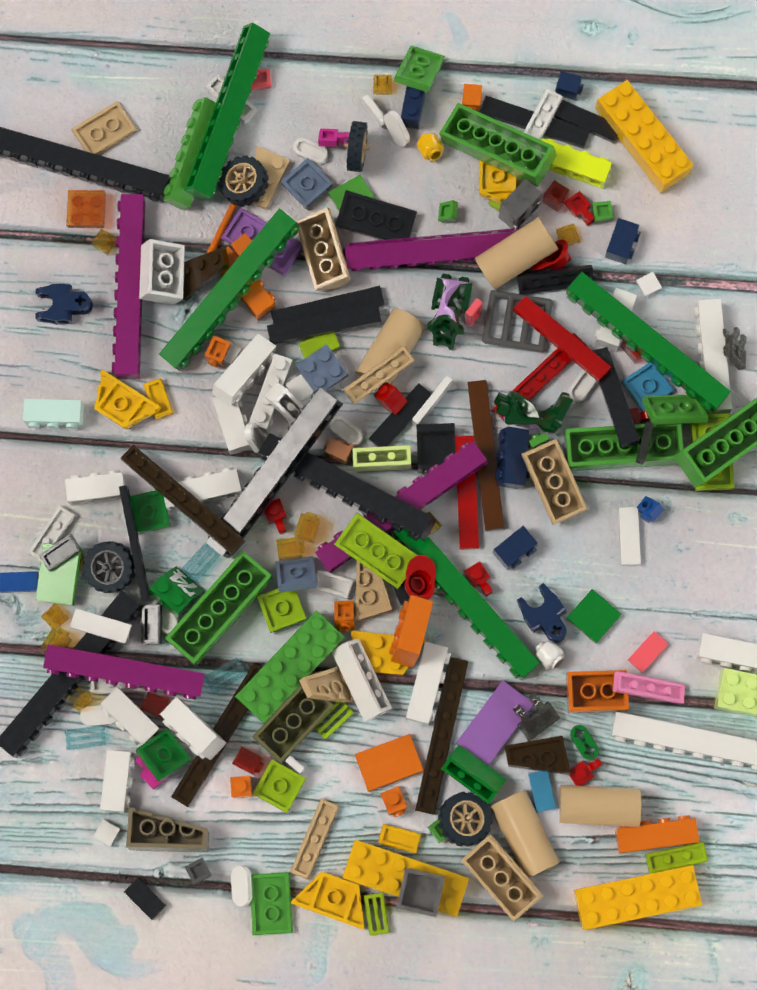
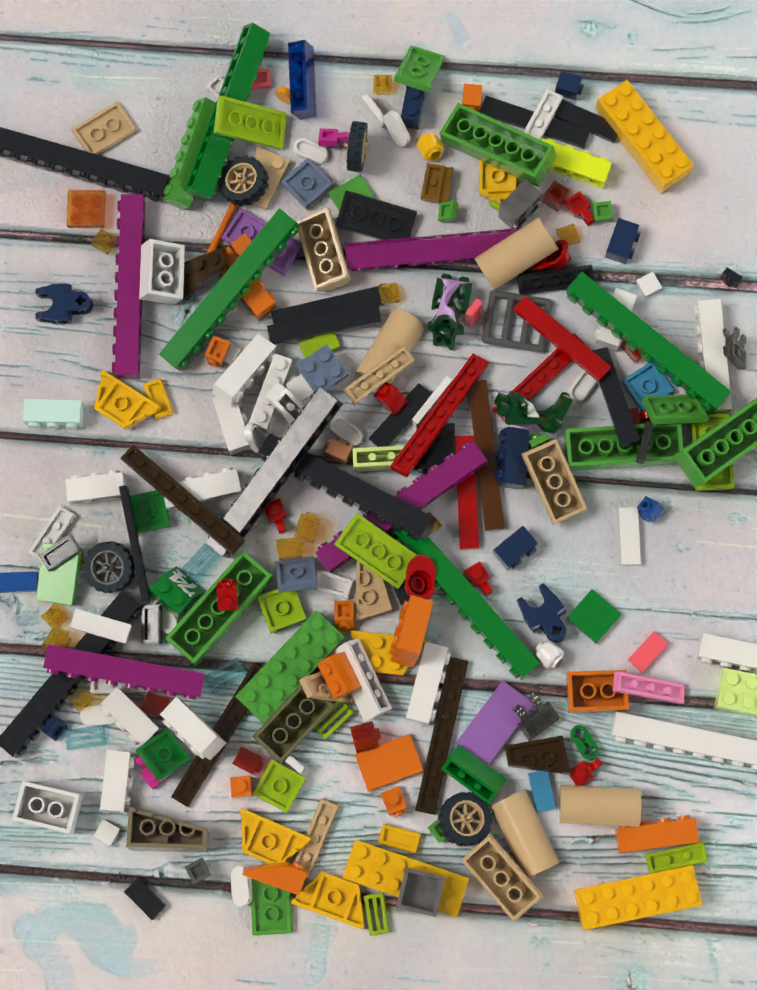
none -> white brick [12,781,83,834]
none -> dark blue tile [41,715,68,741]
none -> lime plate [214,96,287,150]
none -> red bracket [216,579,238,611]
none -> yellow wing [240,808,311,864]
none -> orange slope [242,861,307,895]
none -> light orange tile [275,86,294,104]
none -> clear blue brick [288,39,317,120]
none -> orange brick [317,652,361,699]
none -> clear red brick [350,721,381,753]
none -> clear yellow plate [377,283,401,304]
none -> red tile [390,353,489,478]
none -> pearl gold plate [421,163,453,203]
none -> black plate [720,267,743,288]

